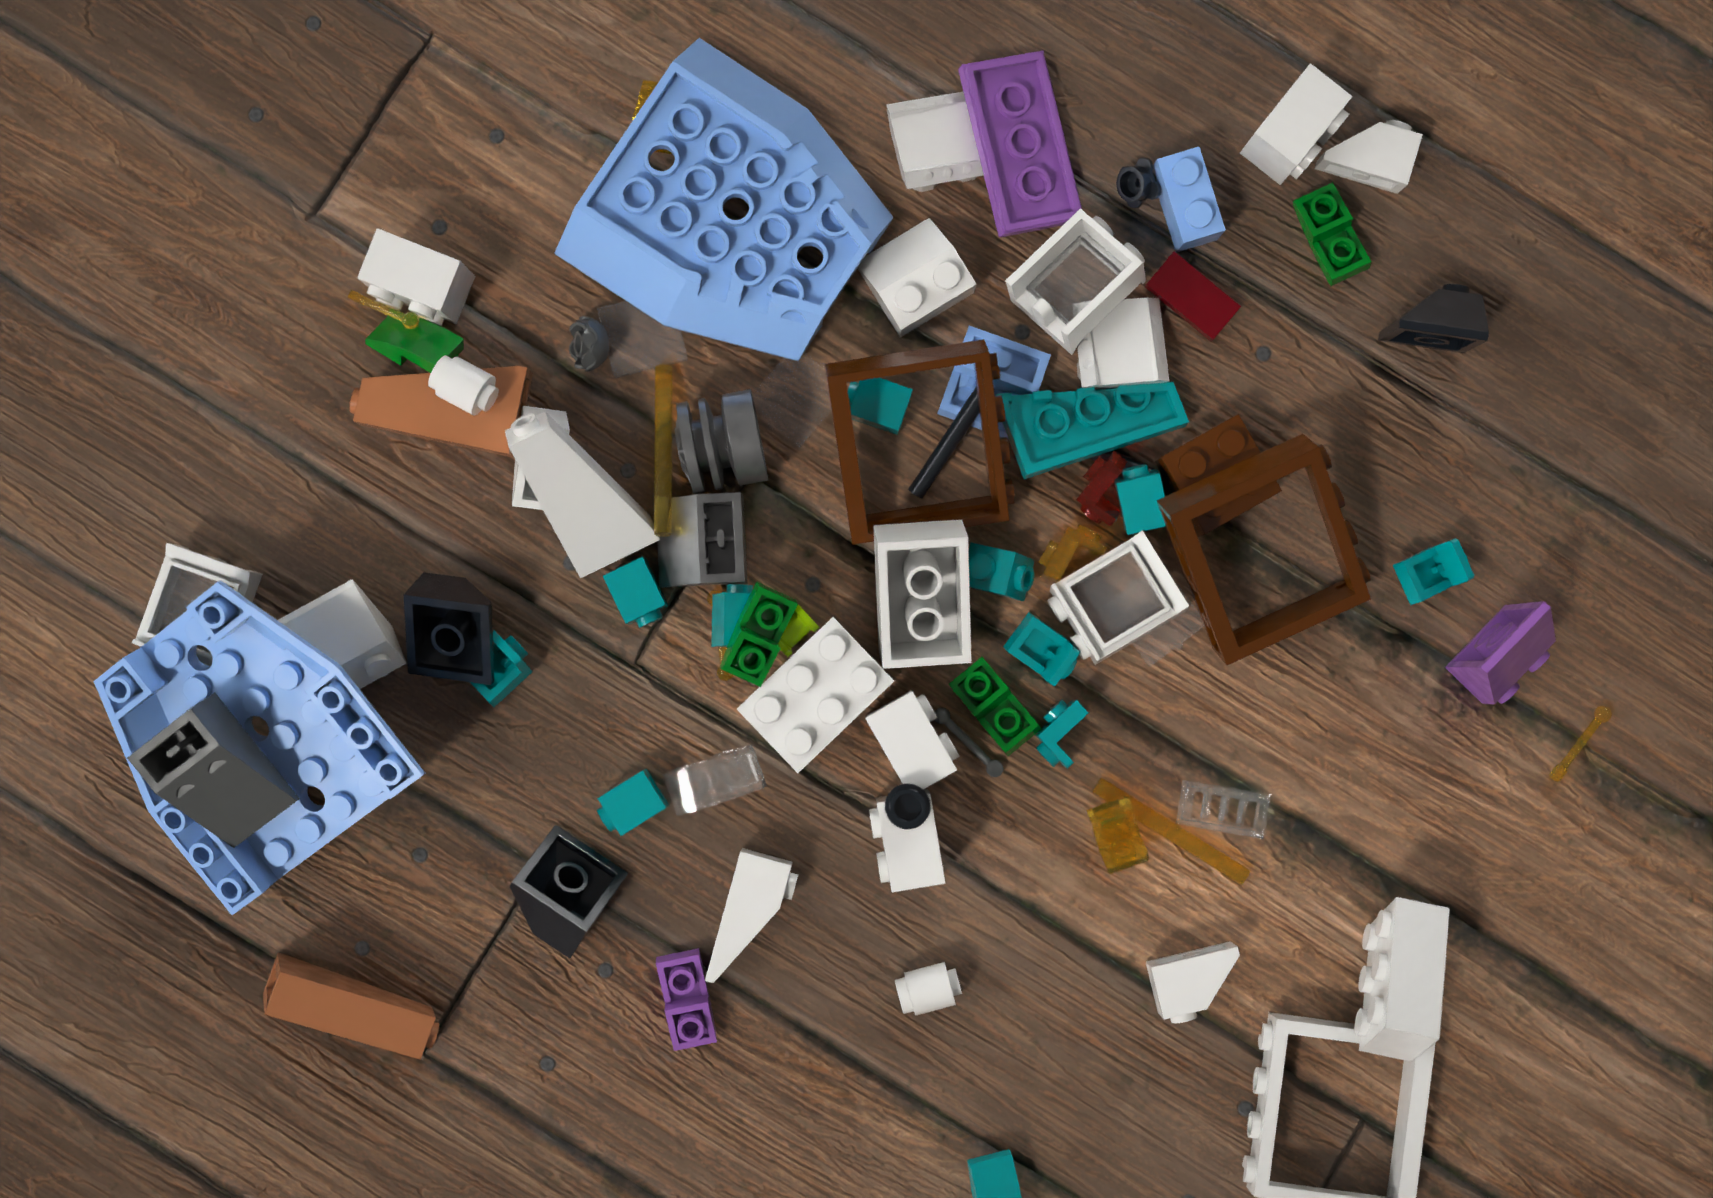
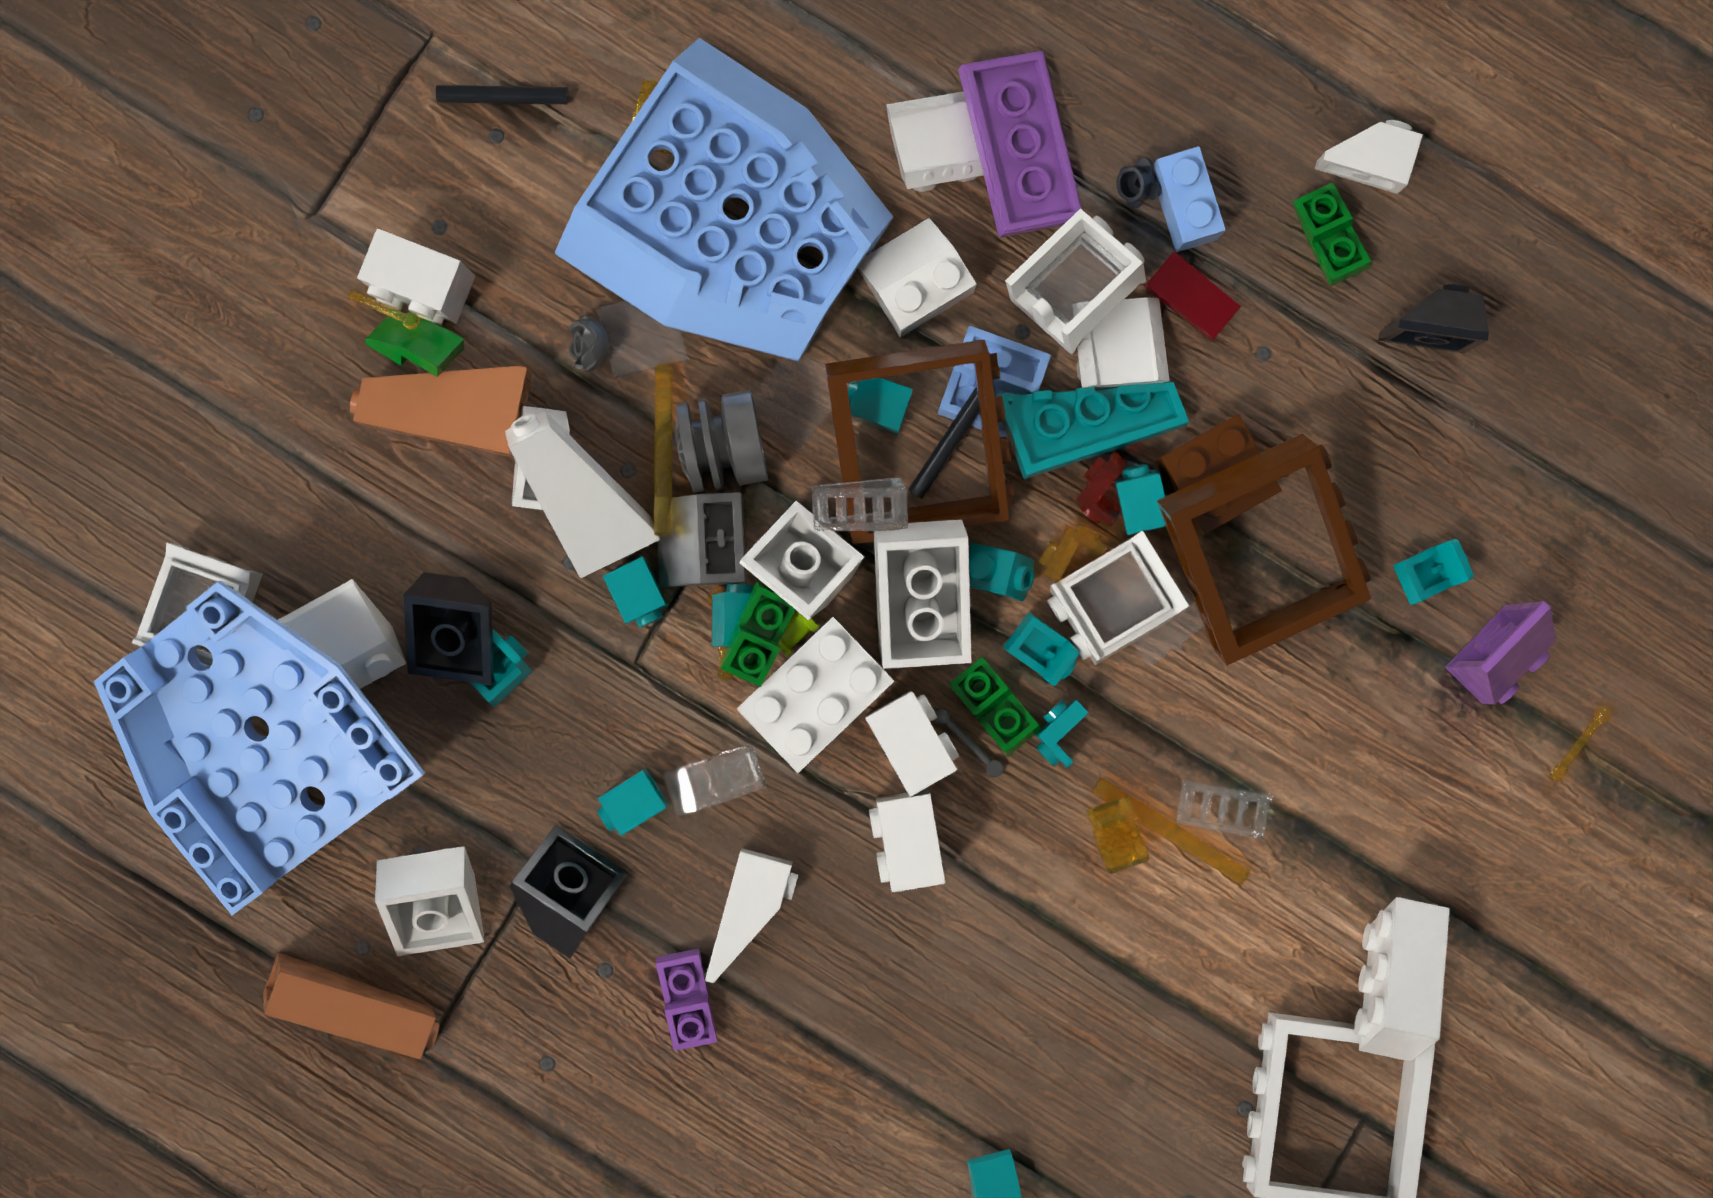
dark grey slope [127,693,300,848] -> none
white brick [428,355,499,416] -> none
black plate [885,783,930,829] -> none
white brick [895,962,962,1016] -> none
white slope [1146,941,1240,1023] -> none
white brick [1240,63,1353,185] -> none
none -> white slope [375,846,484,956]
none -> black bar [436,85,568,105]
none -> white slope [740,501,864,620]
none -> clear slope [812,477,908,531]

